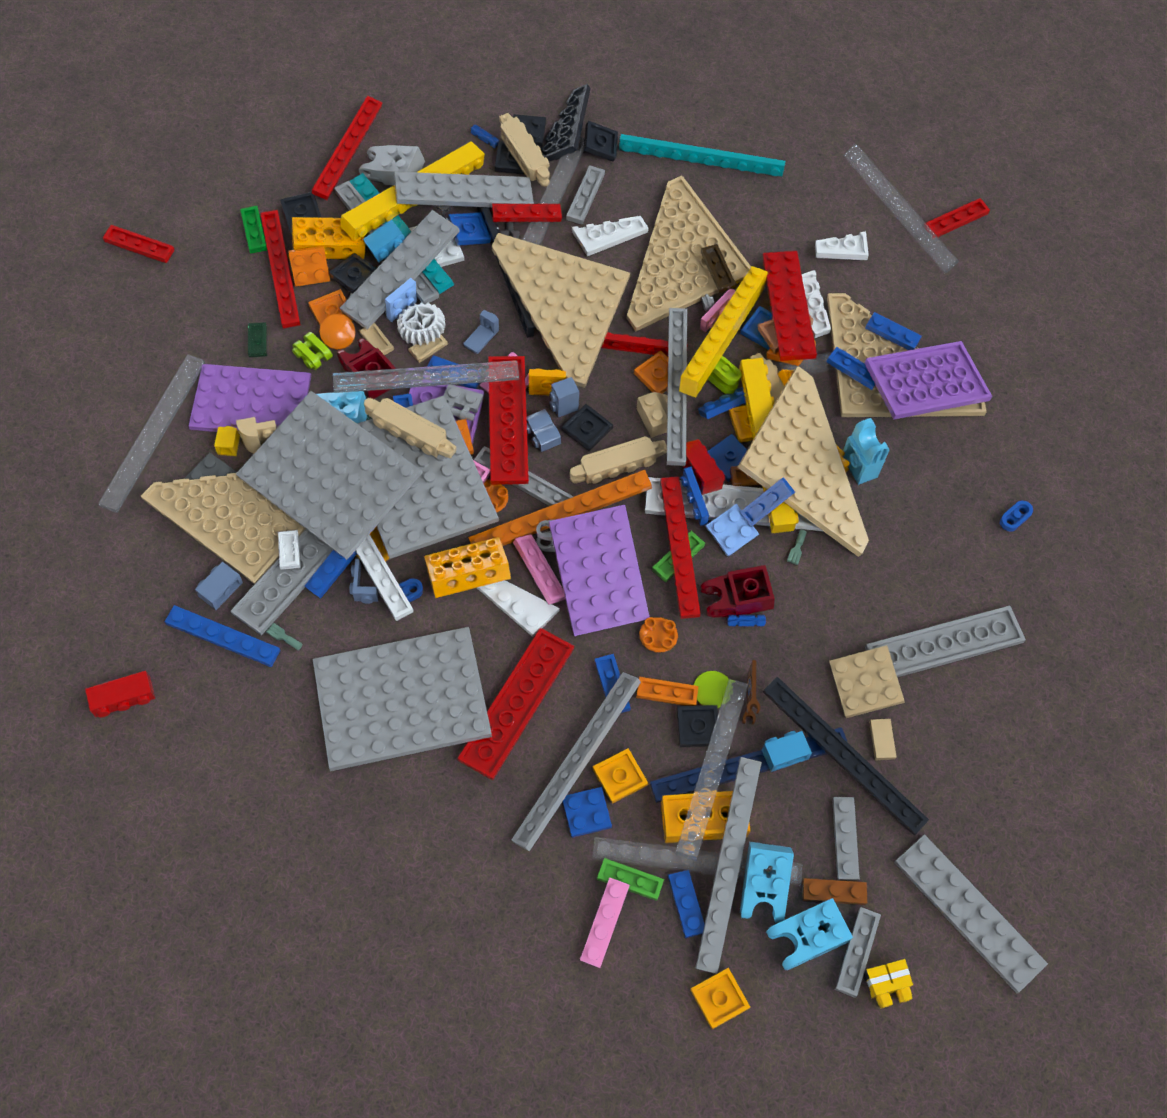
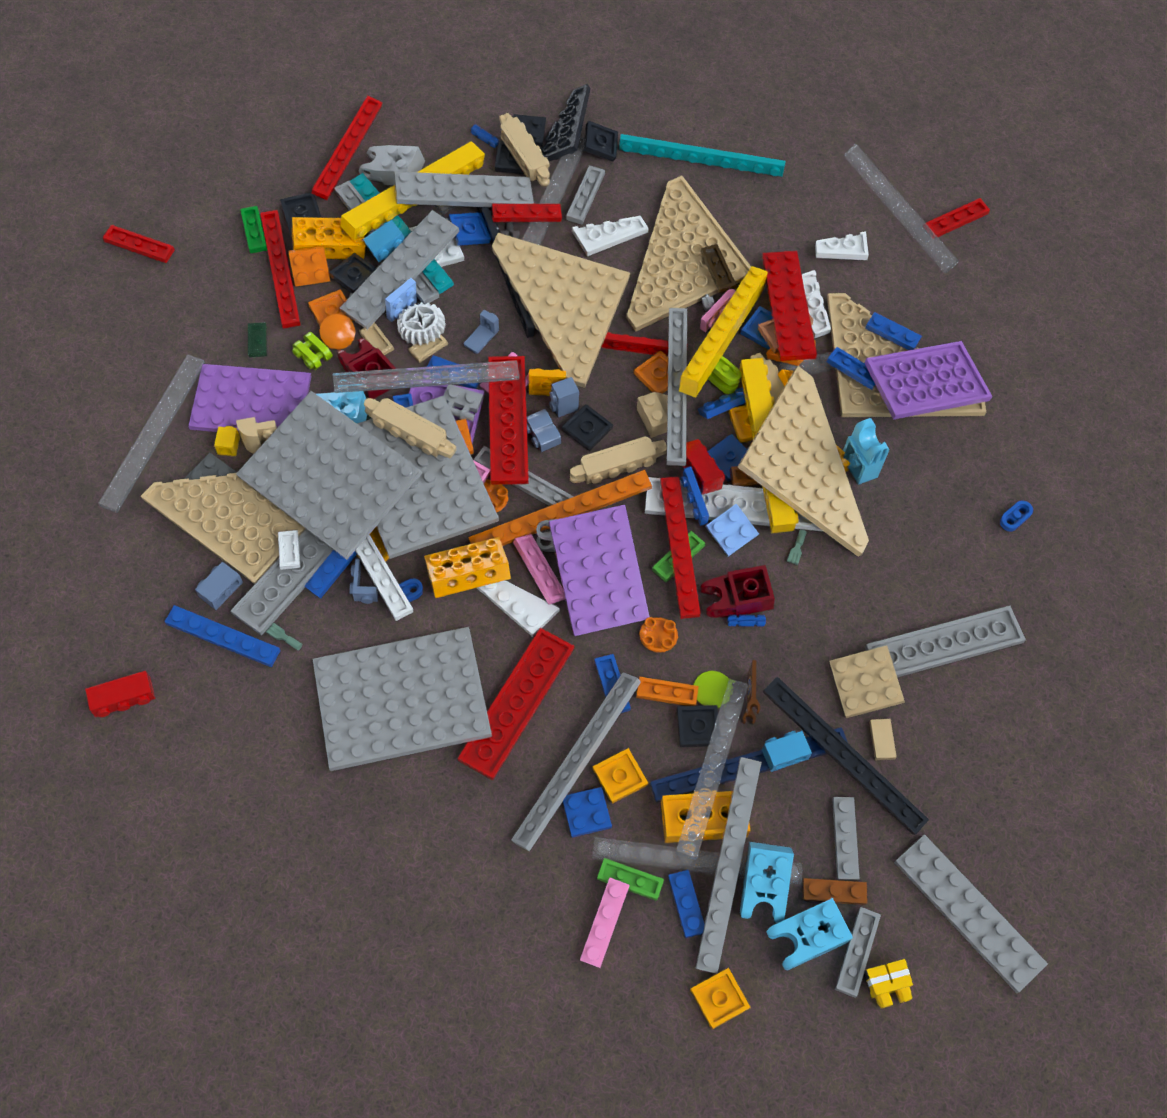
plate [740,477,795,527] -> none

